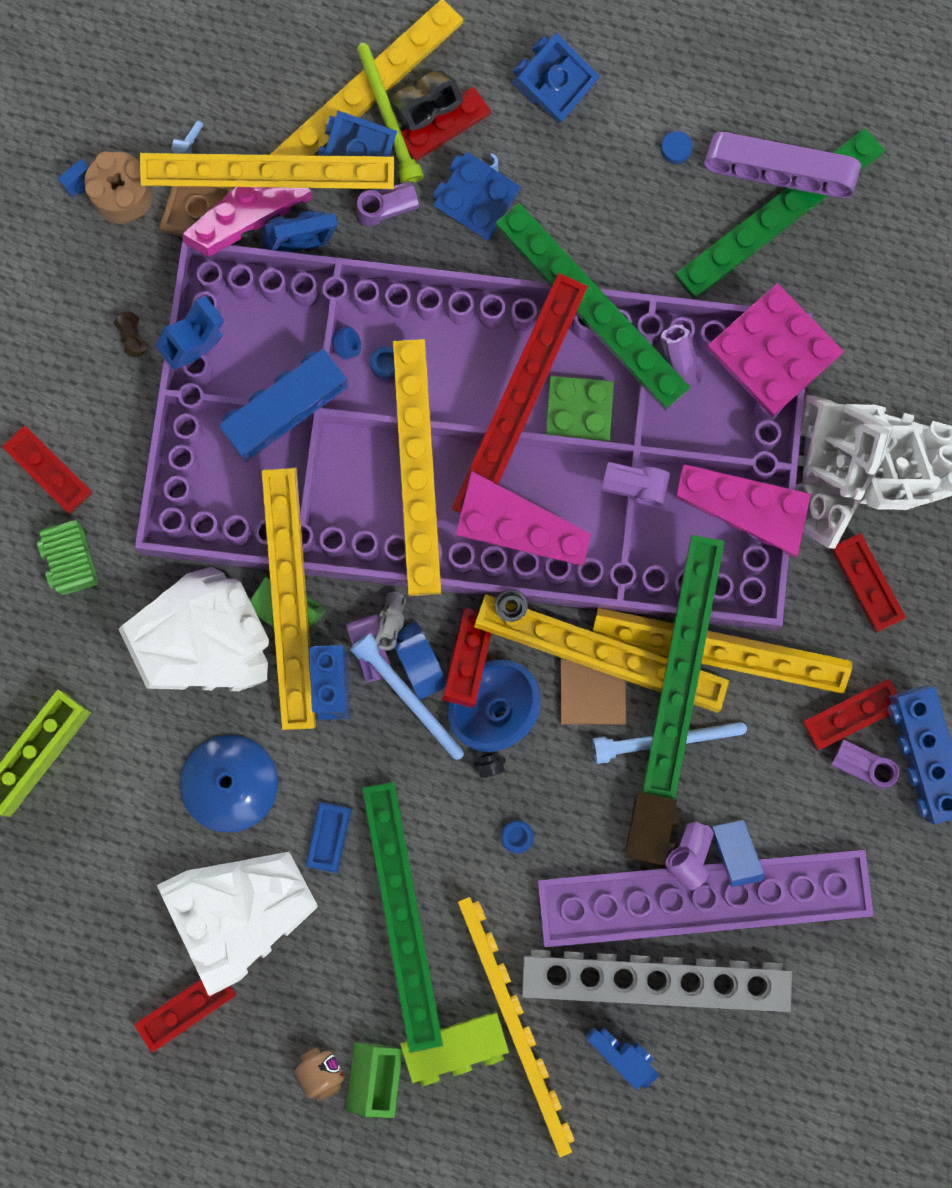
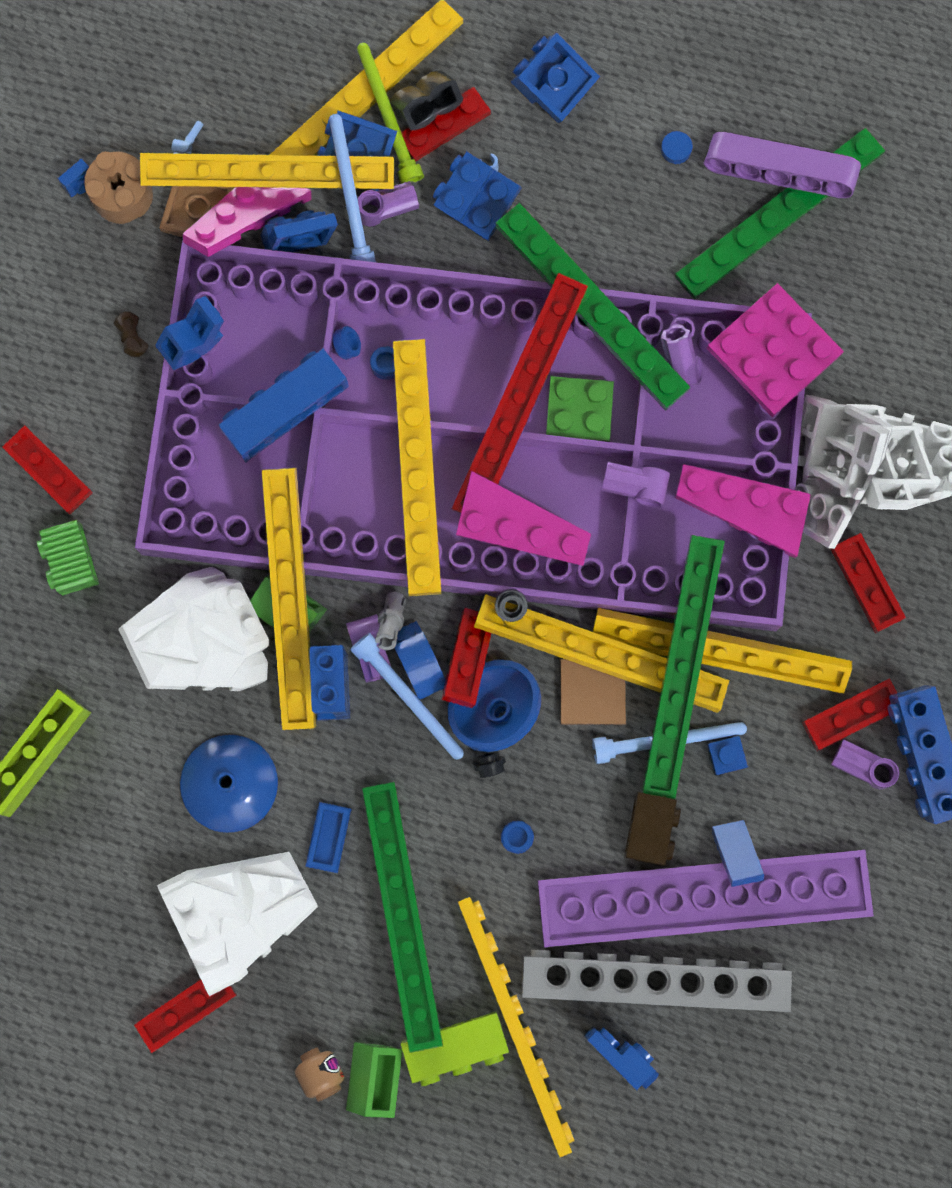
medium lavender piece [665,821,714,890] -> none
none -> light blue piece [329,114,376,262]
none -> blue plate [707,736,748,776]

